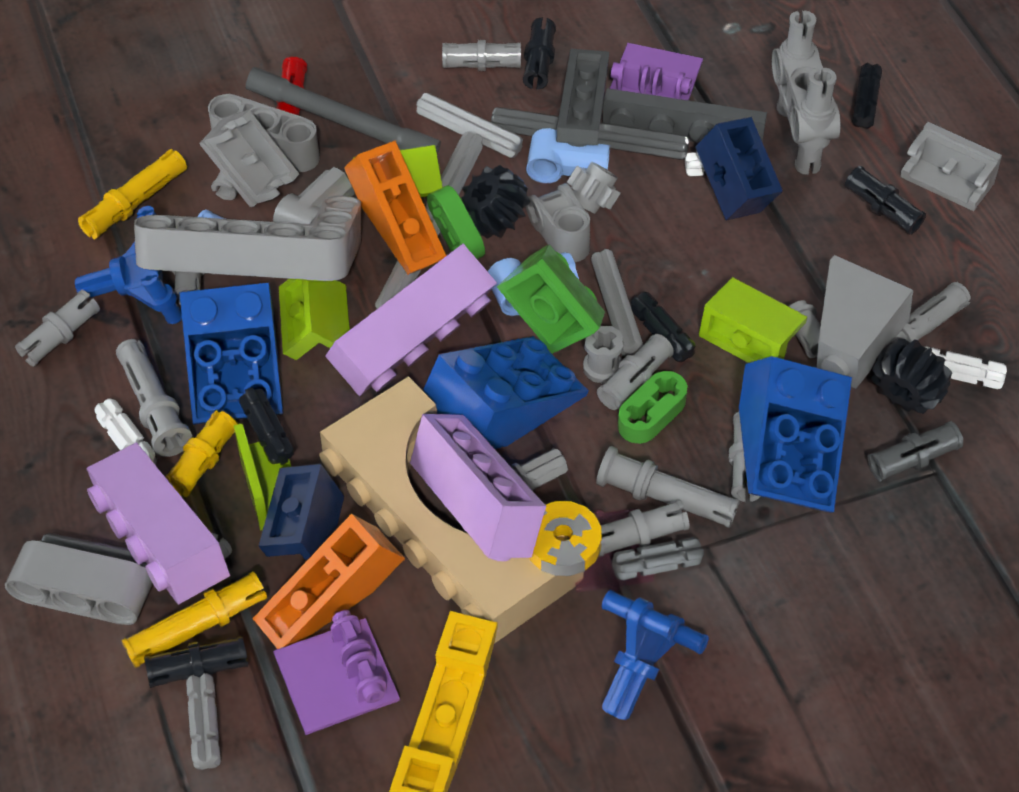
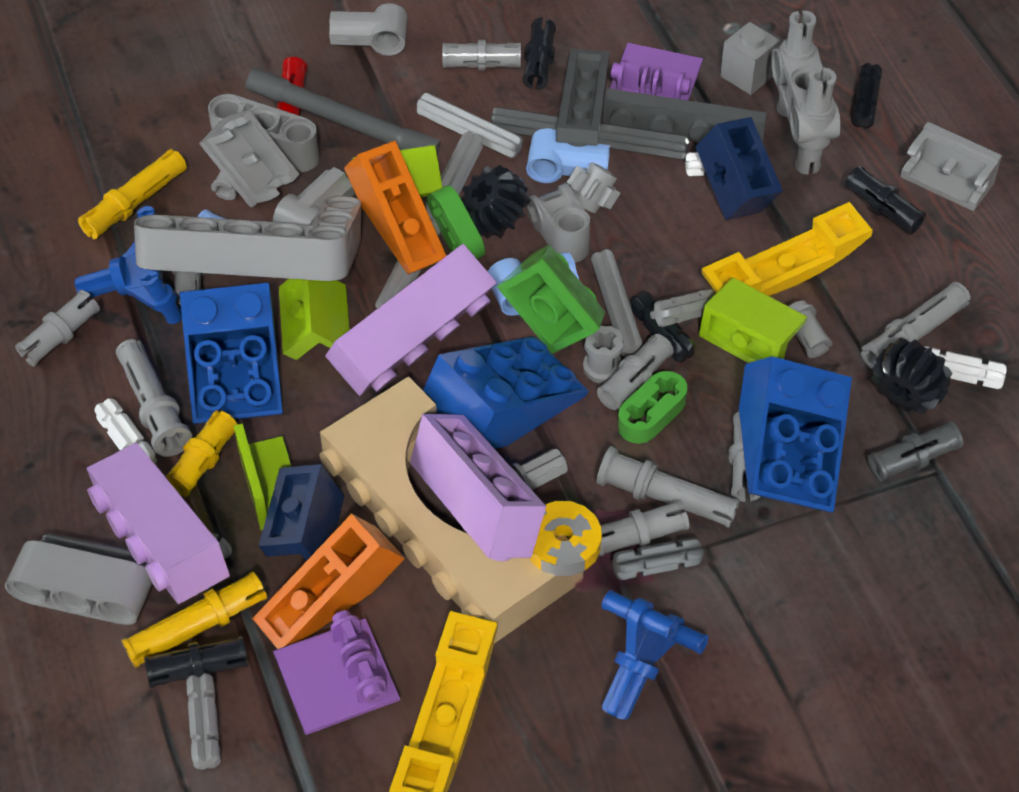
black axle [239,387,294,465] -> none
light grey slope [817,255,913,389] -> none
none -> light grey piece [329,3,408,56]
none -> light grey axle [650,289,715,327]
none -> yellow slope [702,202,873,296]
none -> light grey slope [720,22,784,95]

